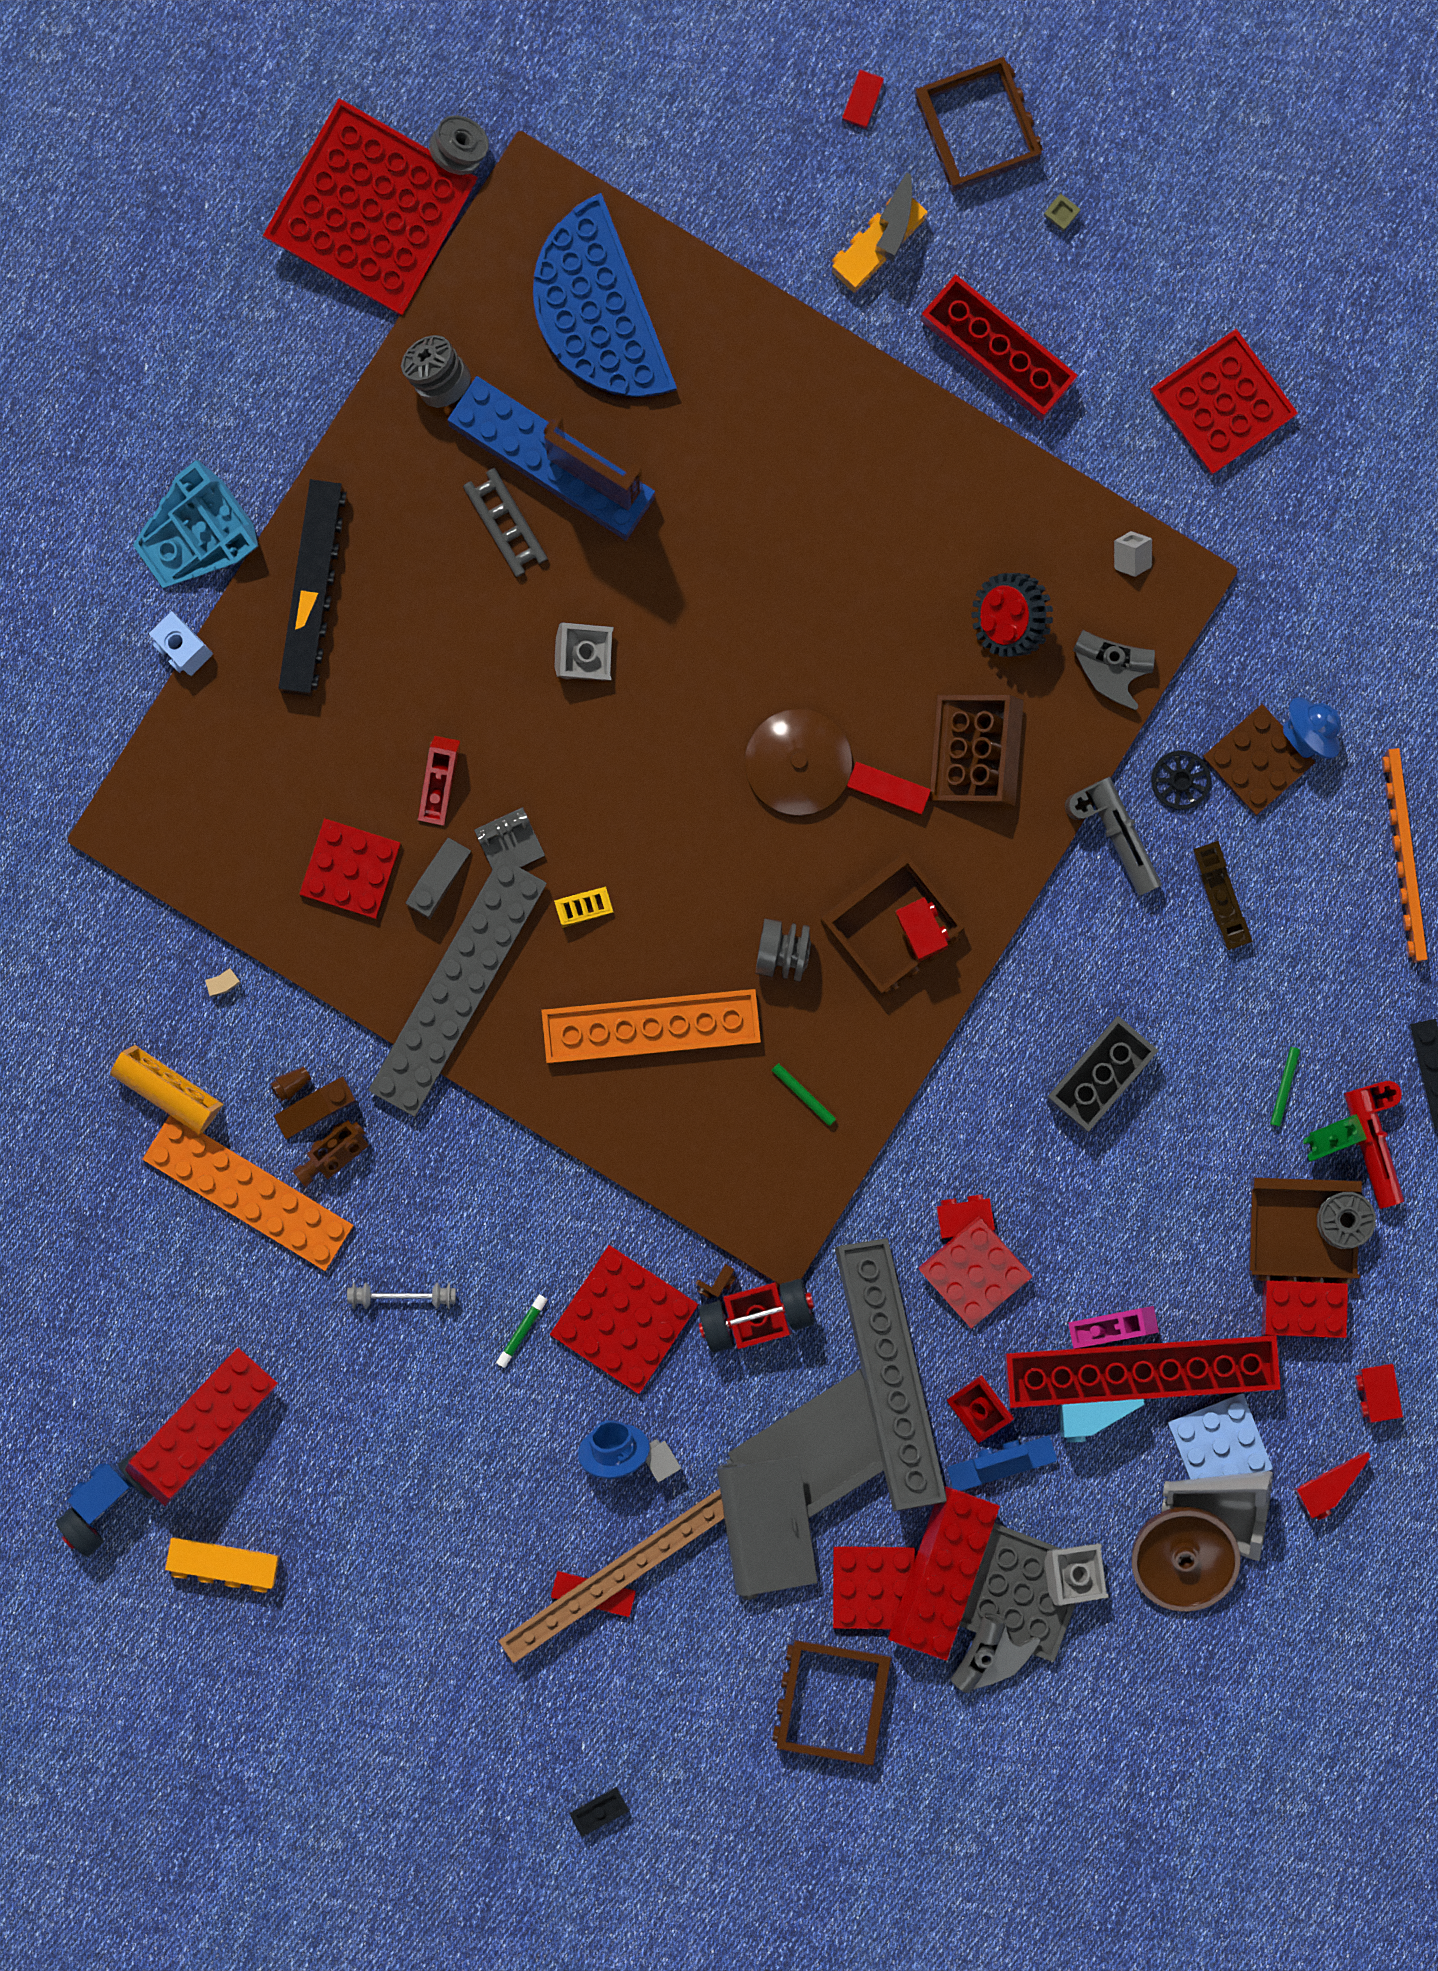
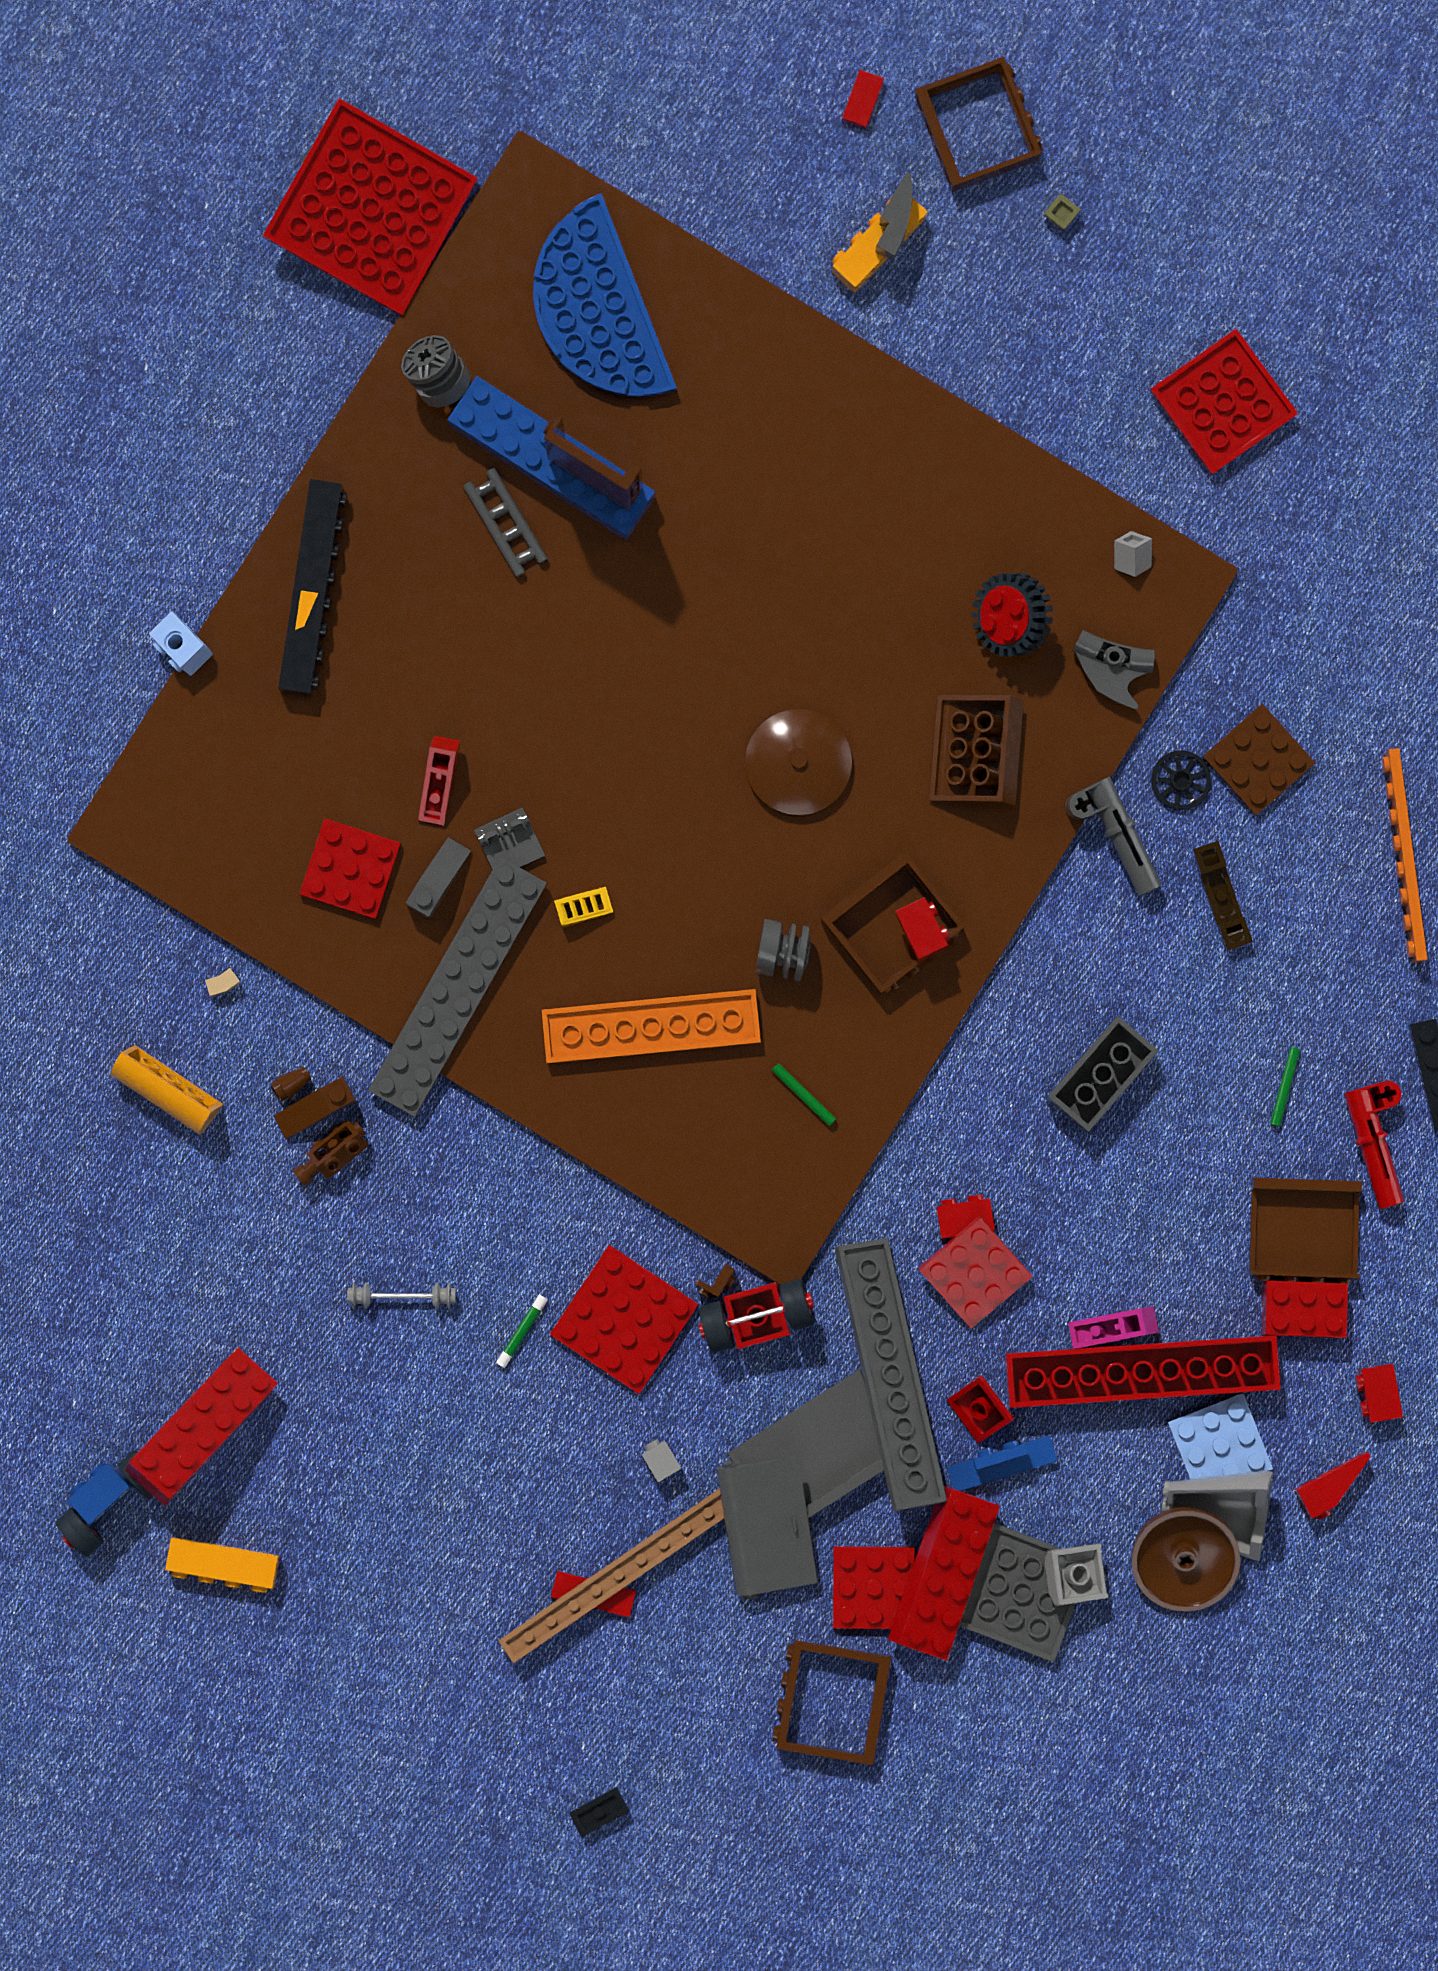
dark azure wedge [133,460,258,588] -> none
orange plate [142,1115,354,1271] -> none
dark grey wheel [429,115,489,175] -> none
light grey slope [555,623,613,681] -> none
blue helmet [578,1421,650,1479] -> none
red tile [847,762,931,816] -> none
red brick [920,274,1078,422] -> none
dark grey pin [951,1612,1040,1693] -> none
medium azure slope [1058,1399,1144,1442] -> none
blue helmet [1283,697,1342,759] -> none
green hinge [1303,1114,1367,1162] -> none
dark grey wheel [1317,1192,1376,1249] -> none

